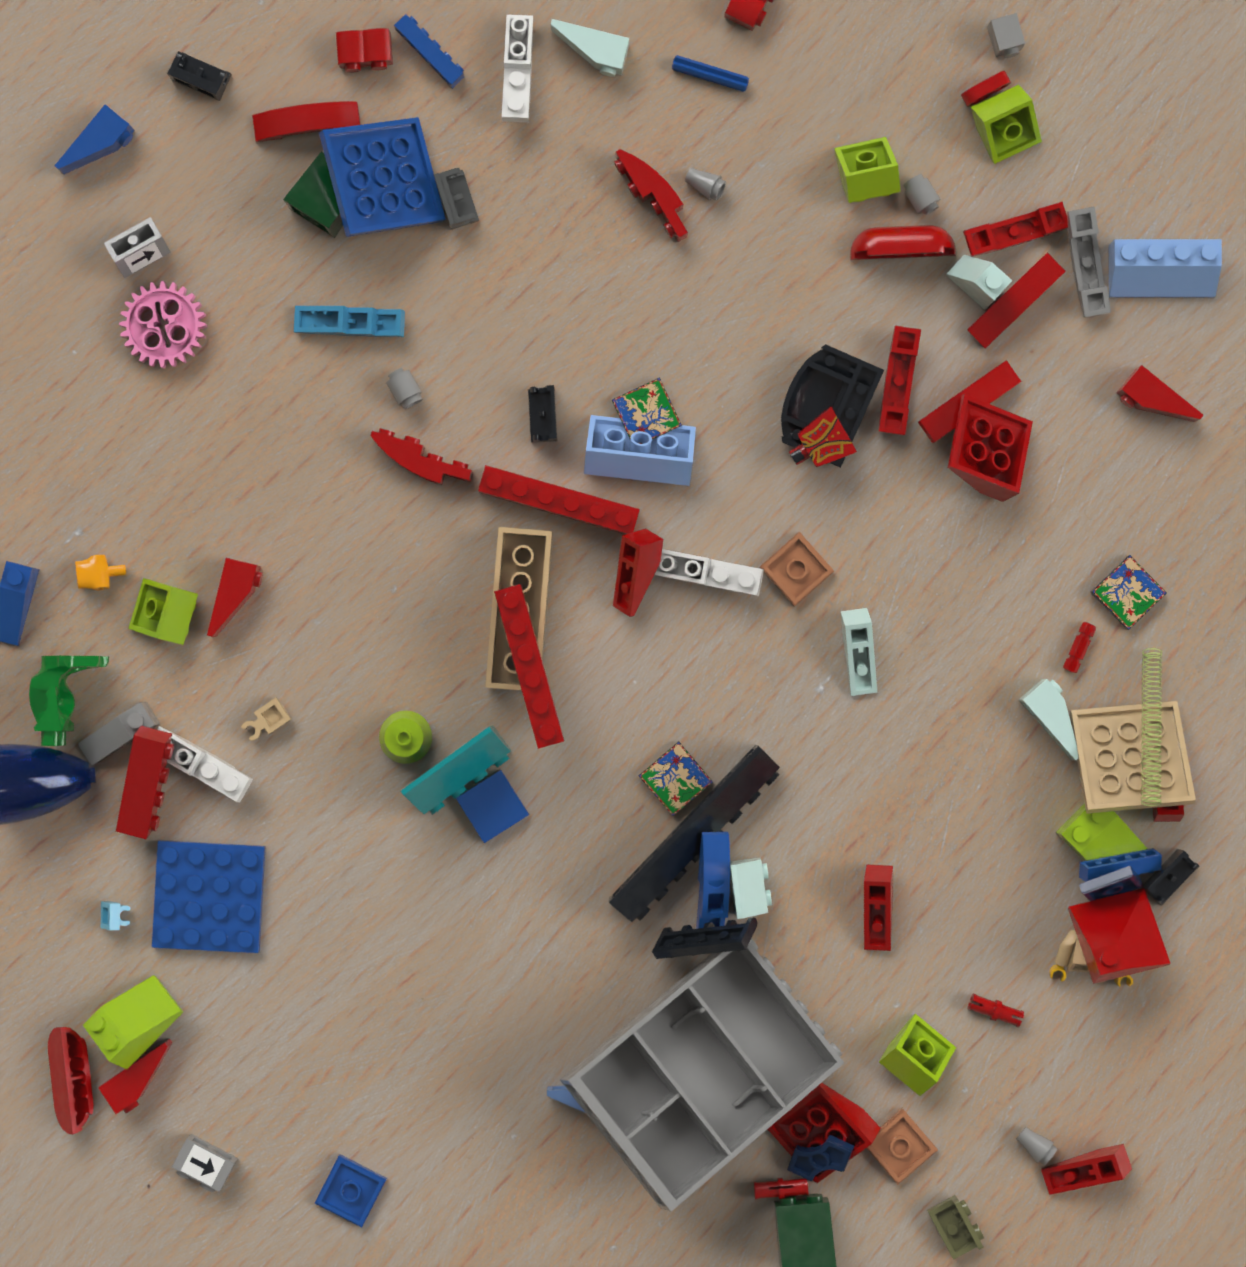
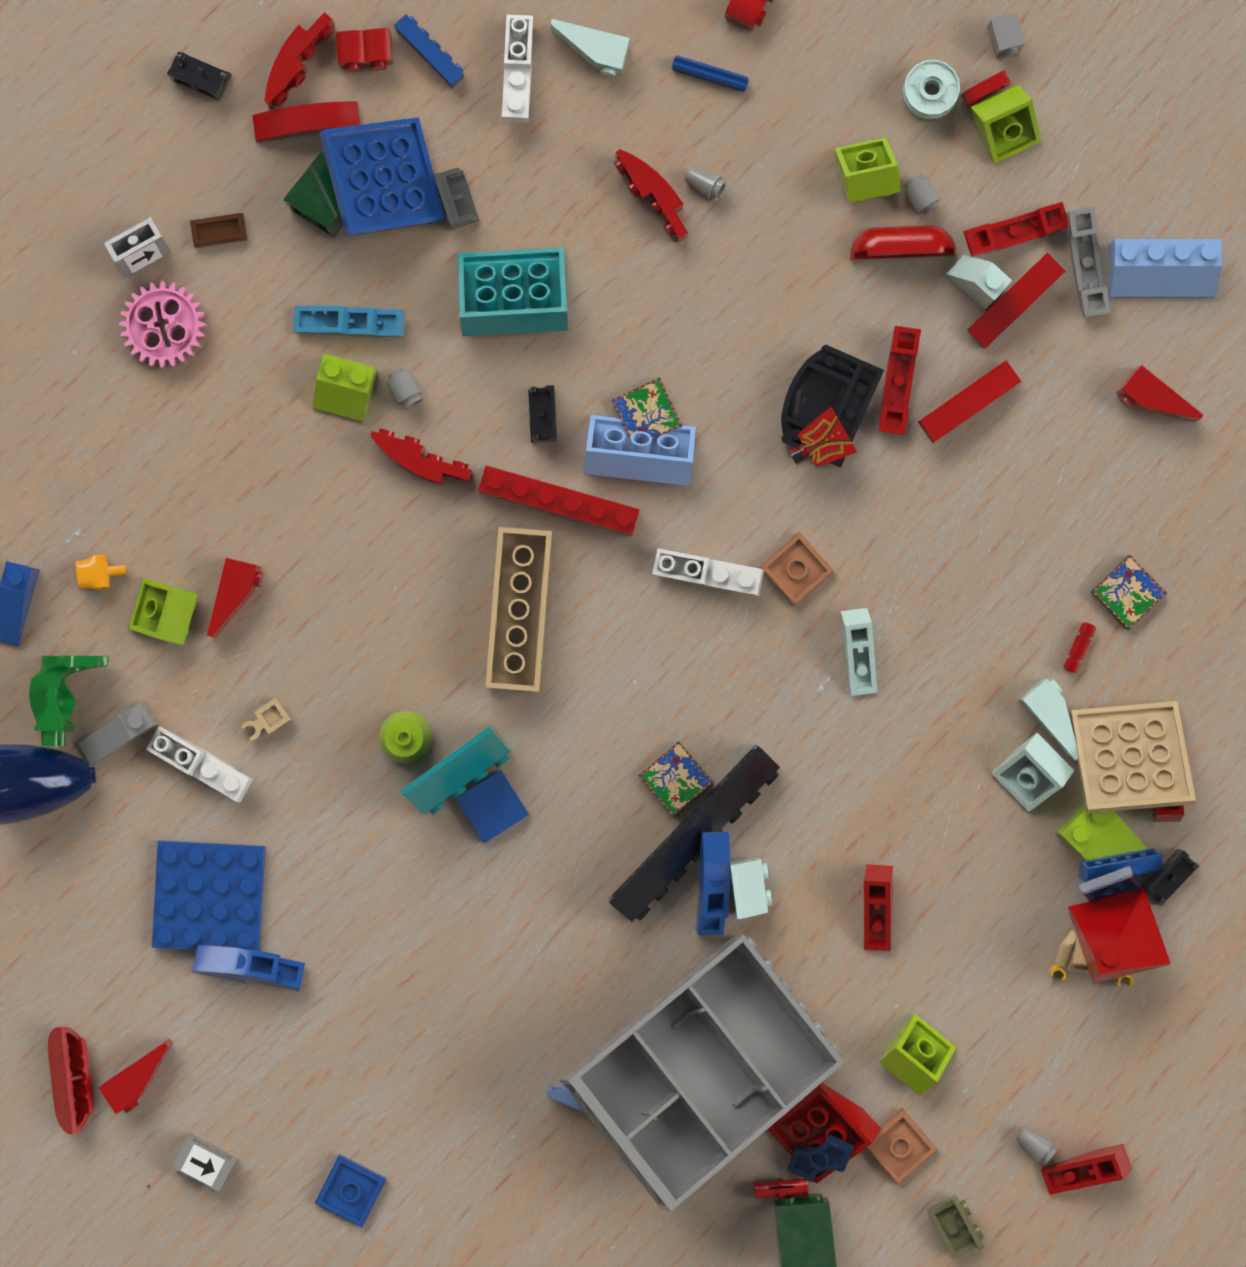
blue slope [54,104,135,174] -> none
lime slope [83,975,183,1069] -> none
medium azure tile [100,901,130,930] -> none
red brick [115,726,174,840] -> none
red brick [494,584,565,749] -> none
red slope [613,528,664,617] -> none
black hinge [652,917,758,959] -> none
red slope [947,394,1033,502] -> none
red pin [968,993,1024,1027] -> none
yellowish green piece [1141,648,1162,806] -> none
none -> reddish brown tile [190,213,248,248]
none -> blue slope [192,946,305,991]
none -> red slope [264,12,335,110]
none -> lime slope [312,353,378,422]
none -> teal slope [458,247,568,337]
none -> light aqua wheel [903,60,960,120]
none -> light aqua slope [992,733,1074,812]

